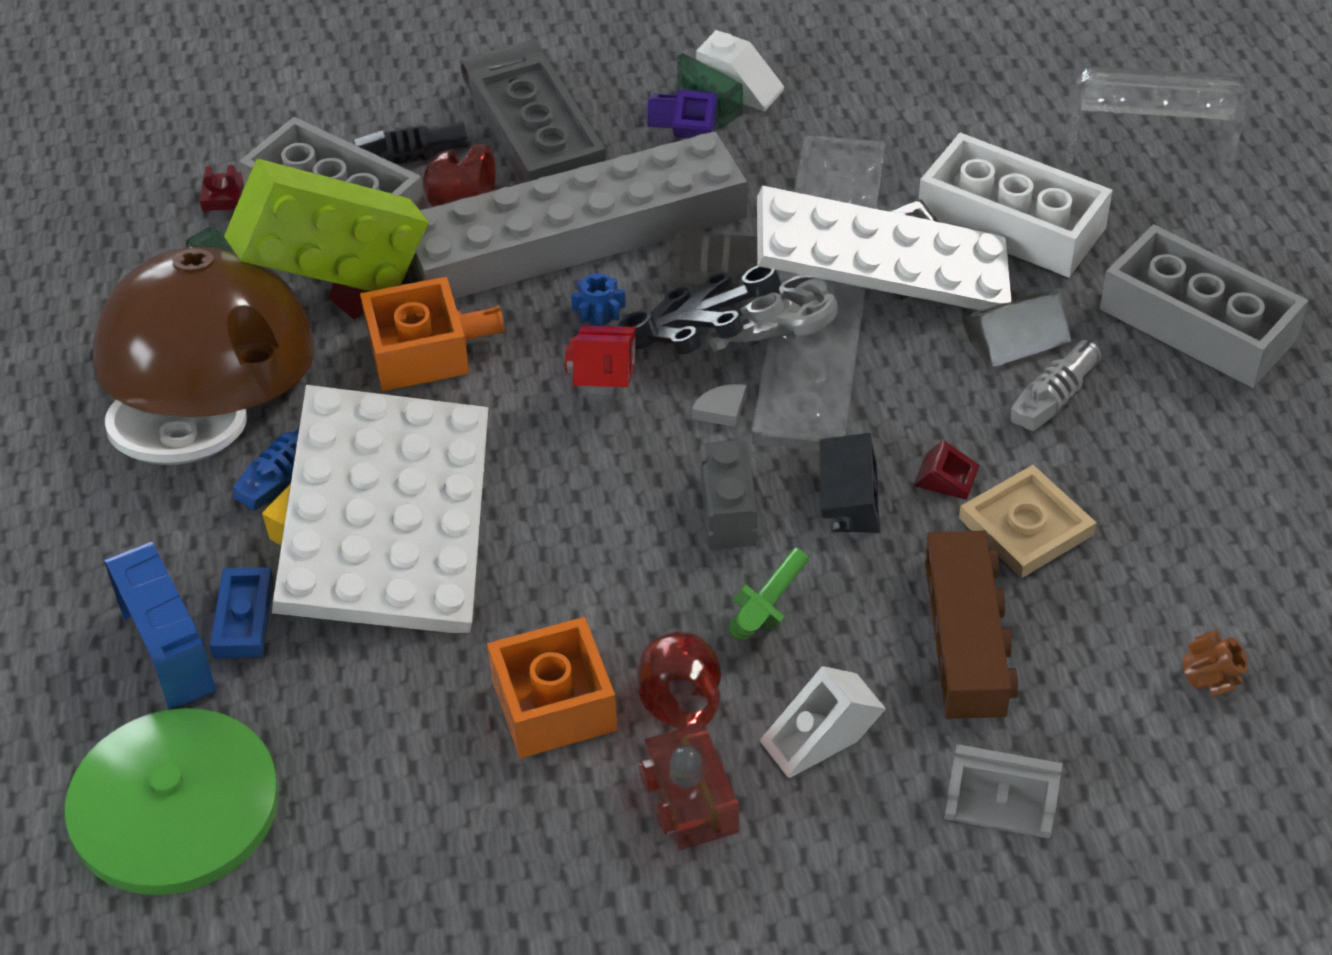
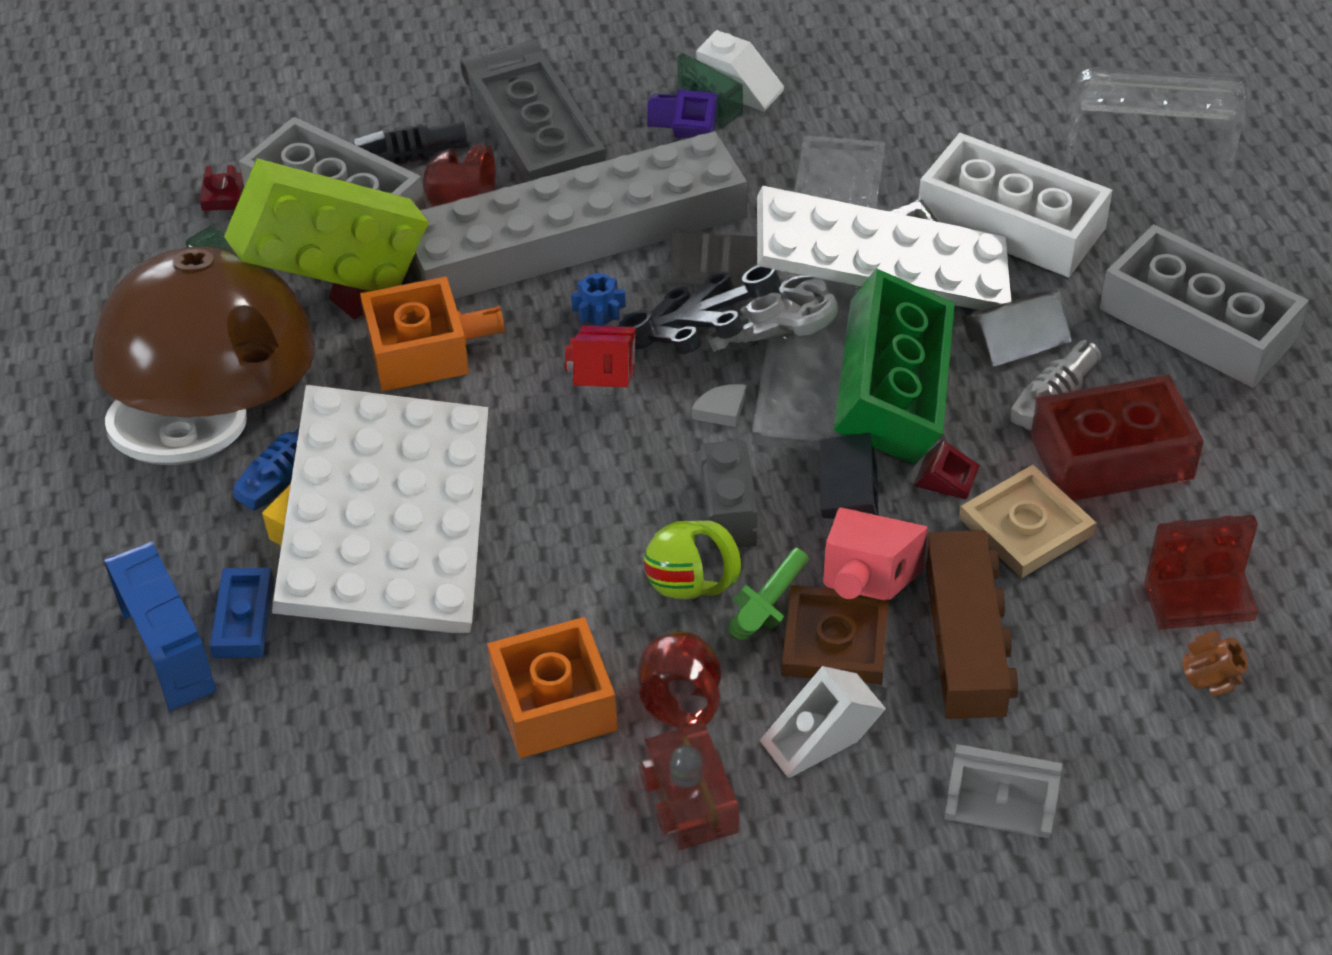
bright green dish [65,708,279,895] -> none
none -> lime helmet [644,520,741,600]
none -> reddish brown plate [782,585,889,685]
none -> coral torso [823,507,928,600]
none -> green brick [833,268,955,465]
none -> clear red brick [1031,374,1204,501]
none -> clear red bracket [1144,515,1258,630]

